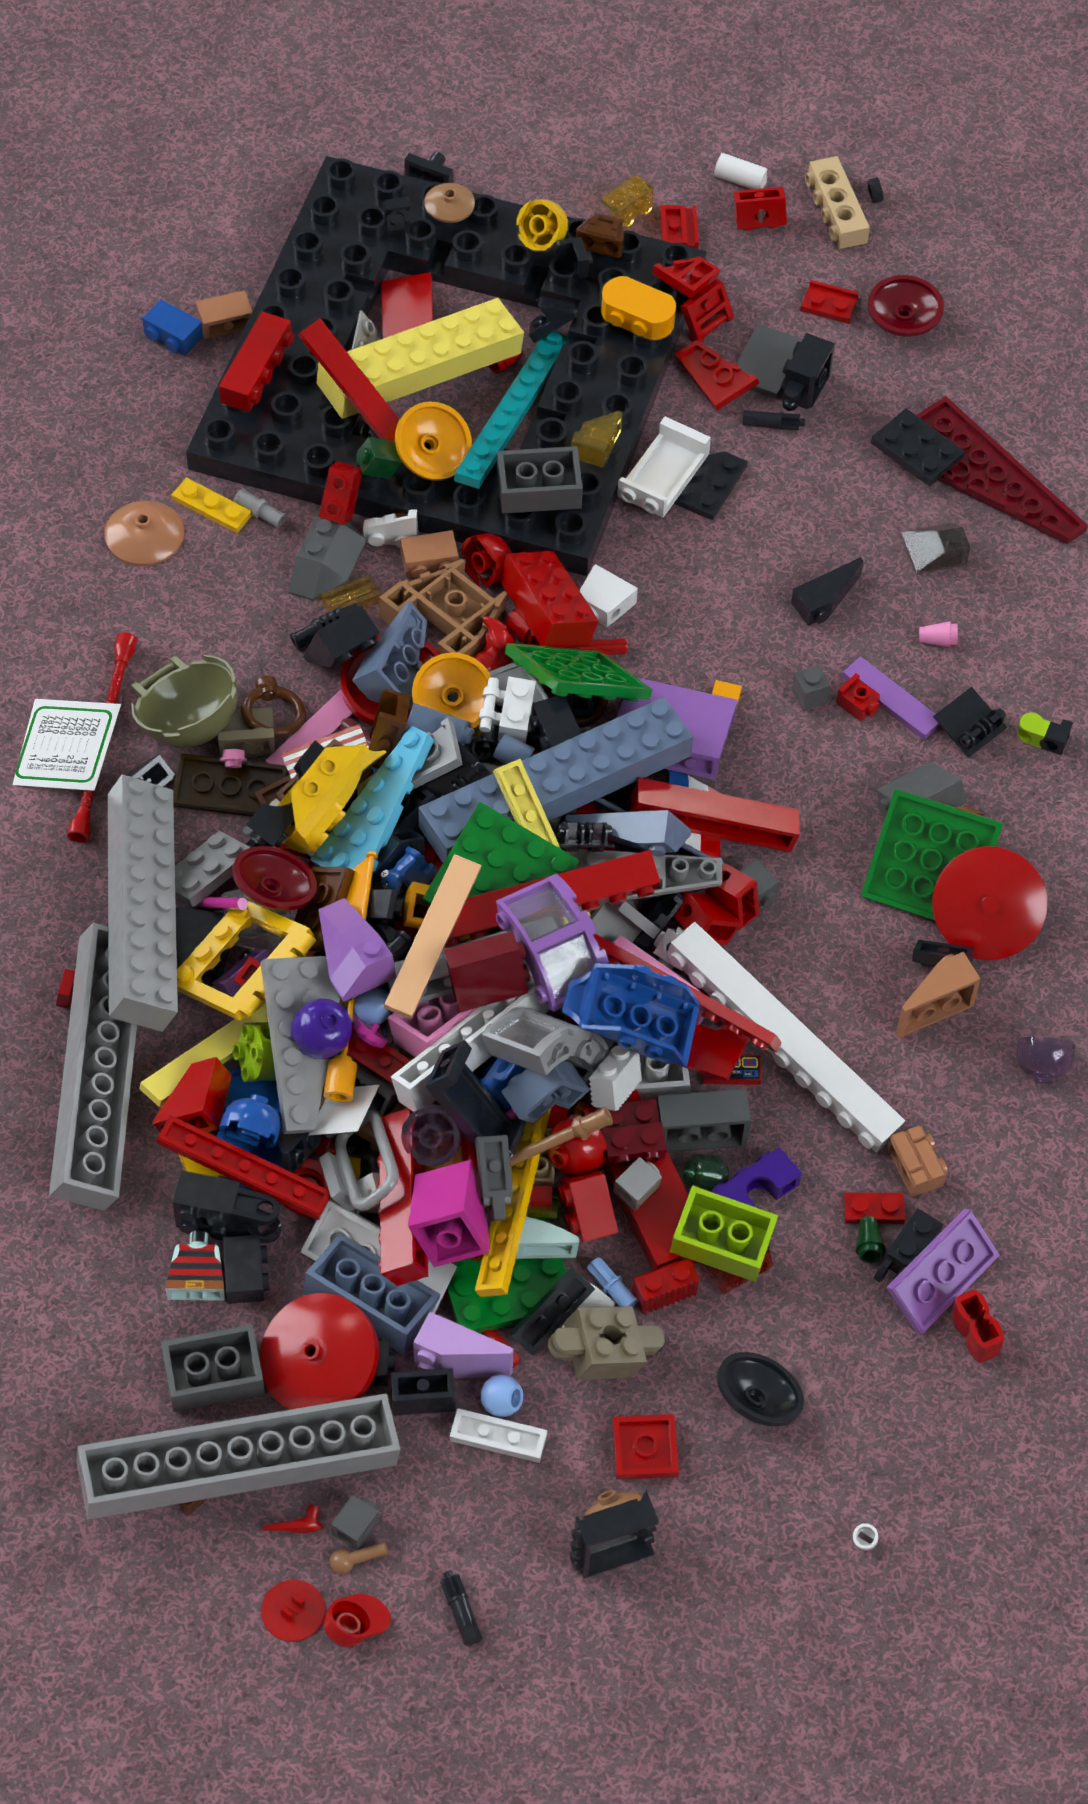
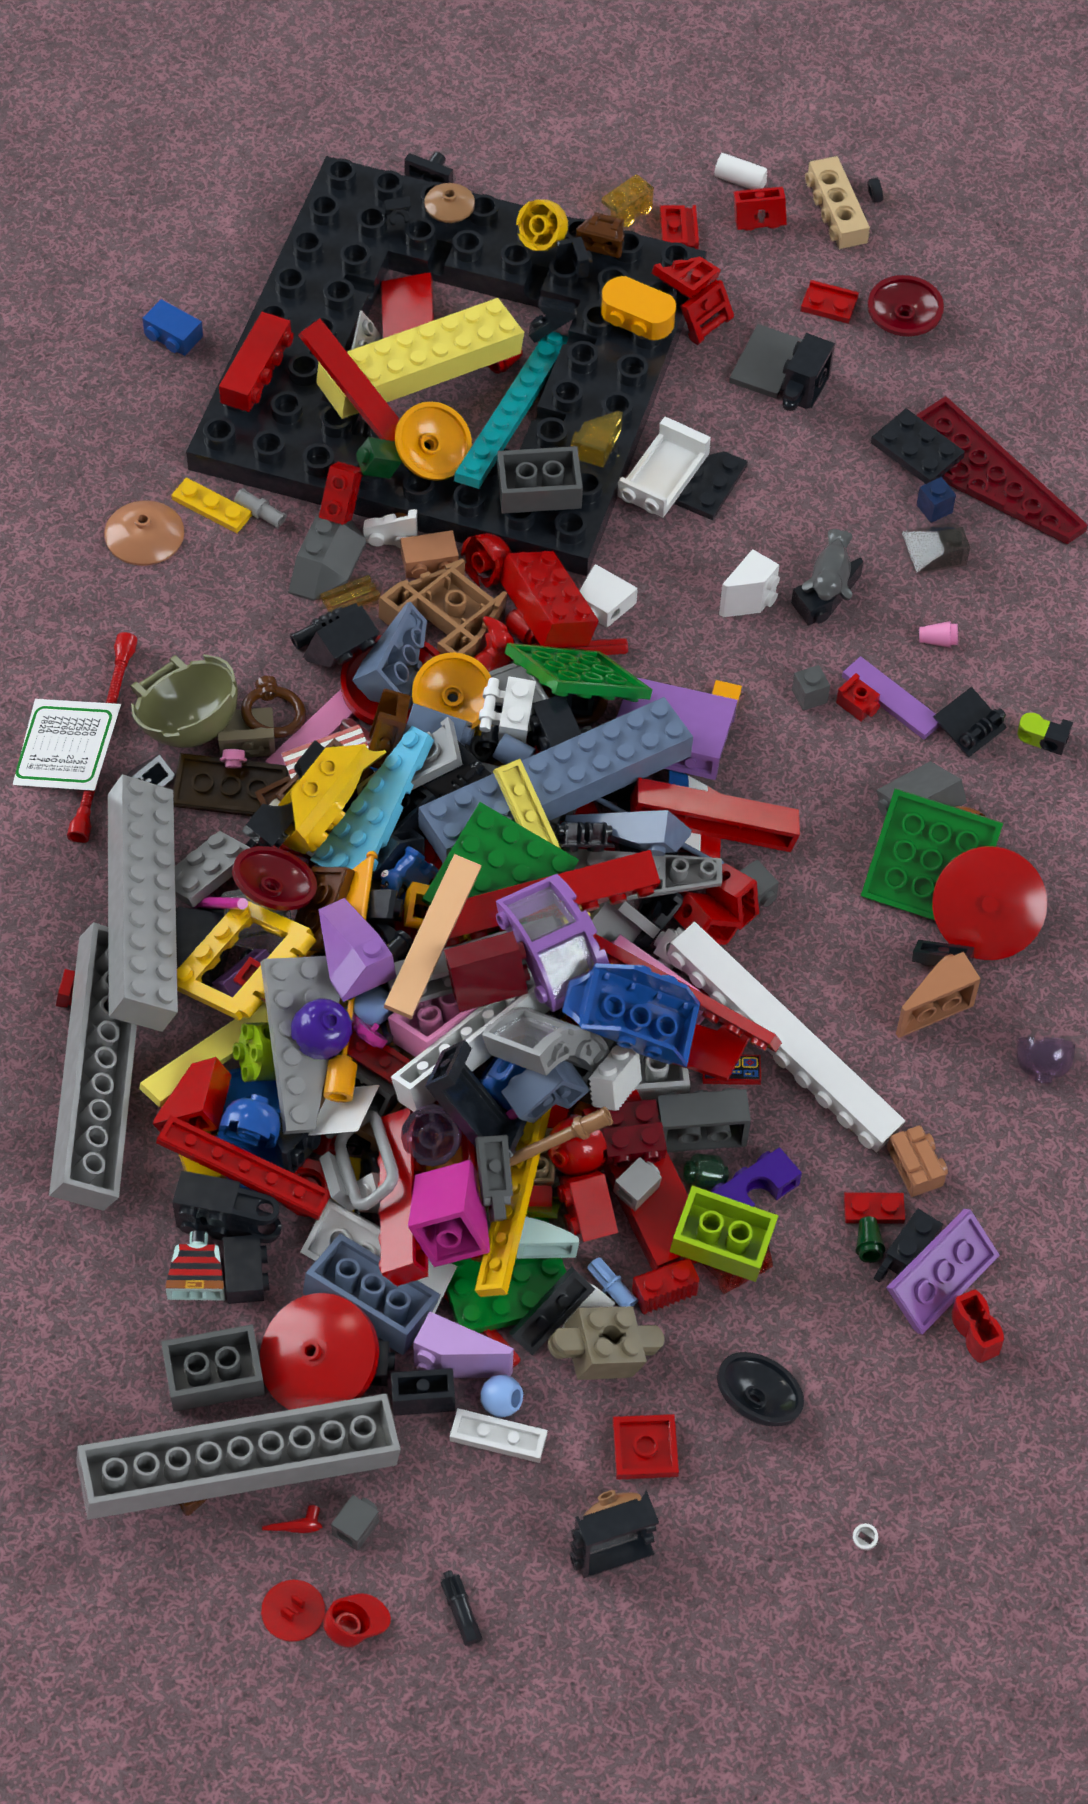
nougat brick [196,290,252,339] -> none
medium nougat bar [329,1542,389,1574] -> none
red wing [675,340,760,411] -> none
black piece [742,410,805,430] -> none
none -> white slope [719,549,780,617]
none -> dark grey animal [802,529,853,601]
none -> dark blue brick [916,477,956,523]

